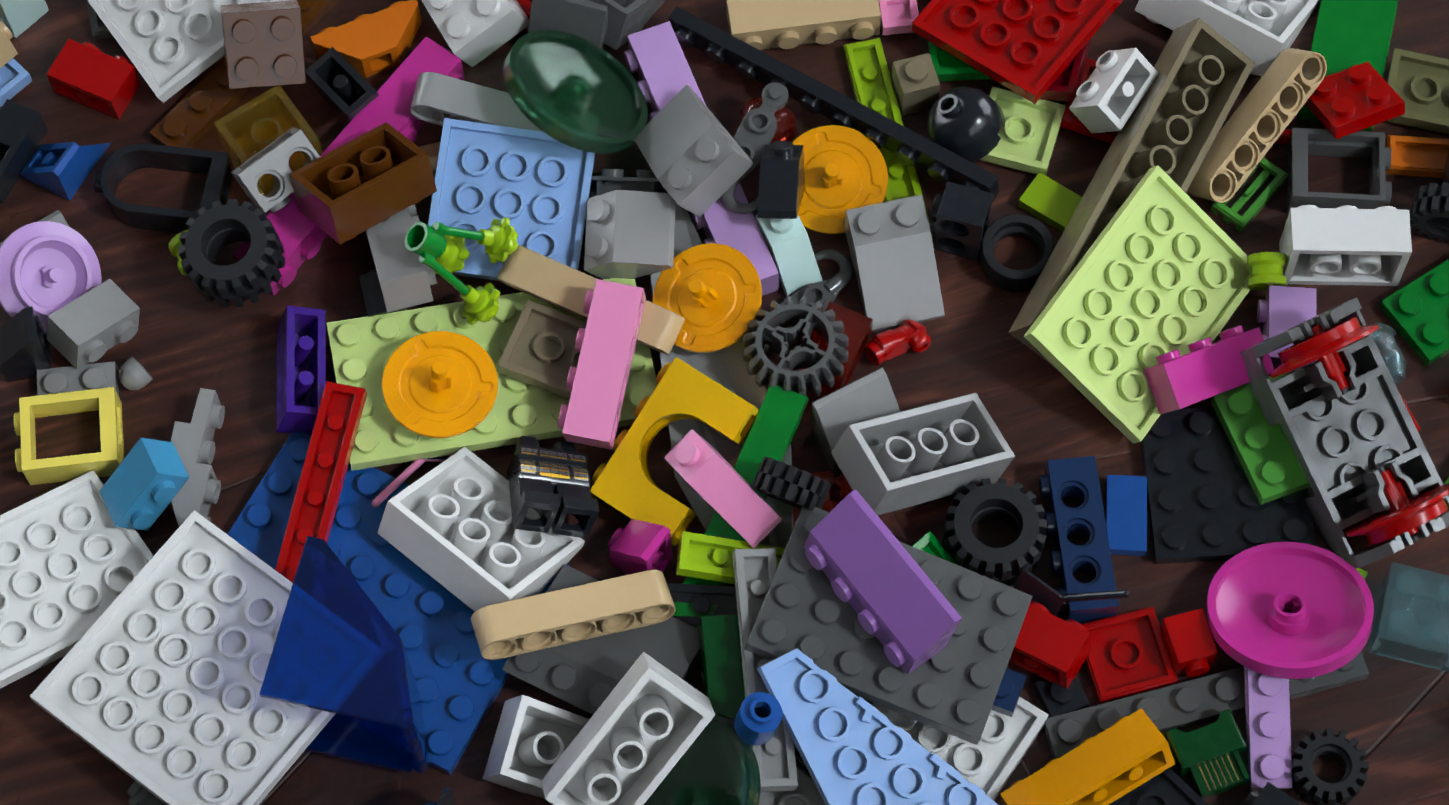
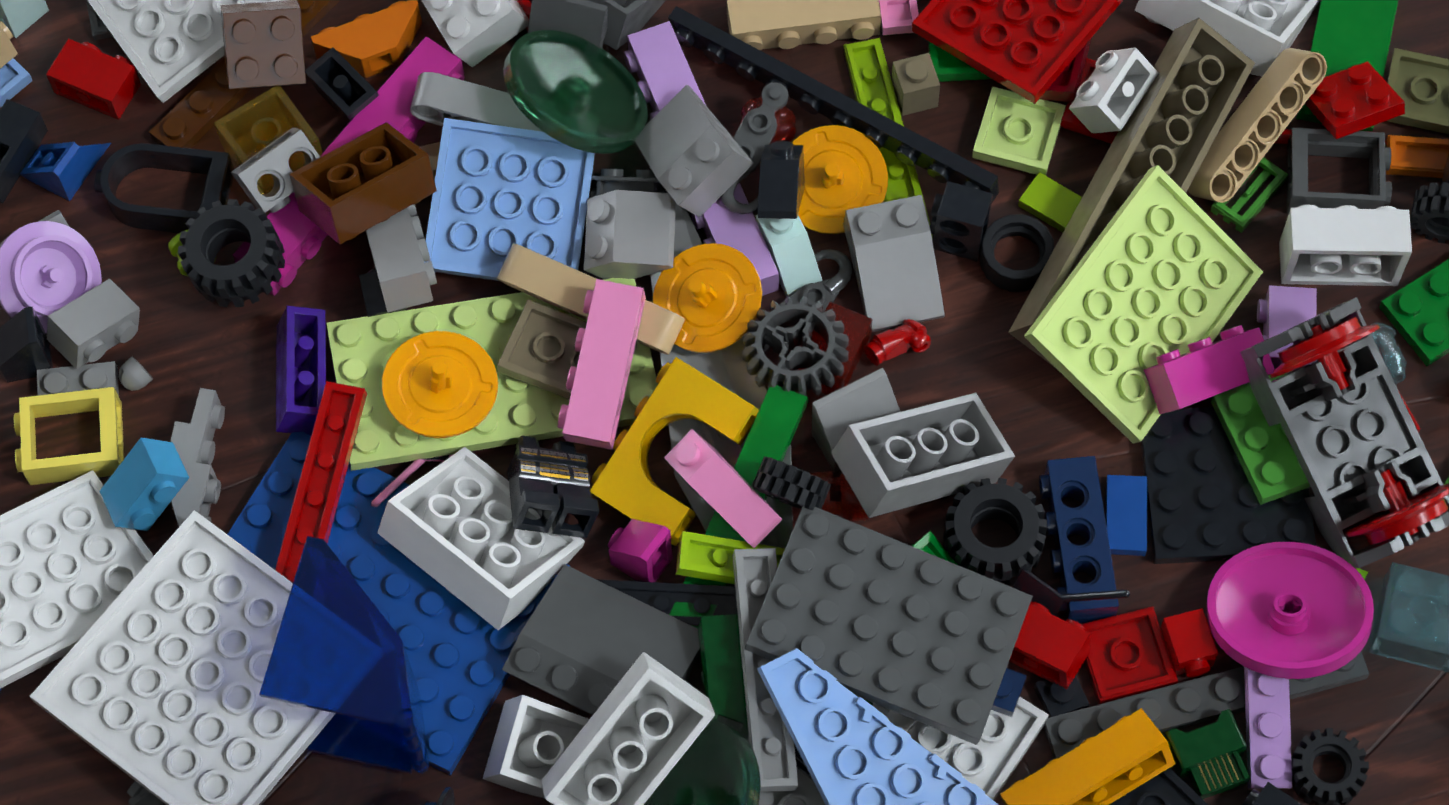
lime plant [404,217,518,325] -> none
tan beam [470,570,676,660] -> none
blue brick [734,692,782,746] -> none
medium lavender slope [804,489,962,675] -> none
black cylinder [927,86,1006,163] -> none
lime wheel [1247,252,1287,290] -> none

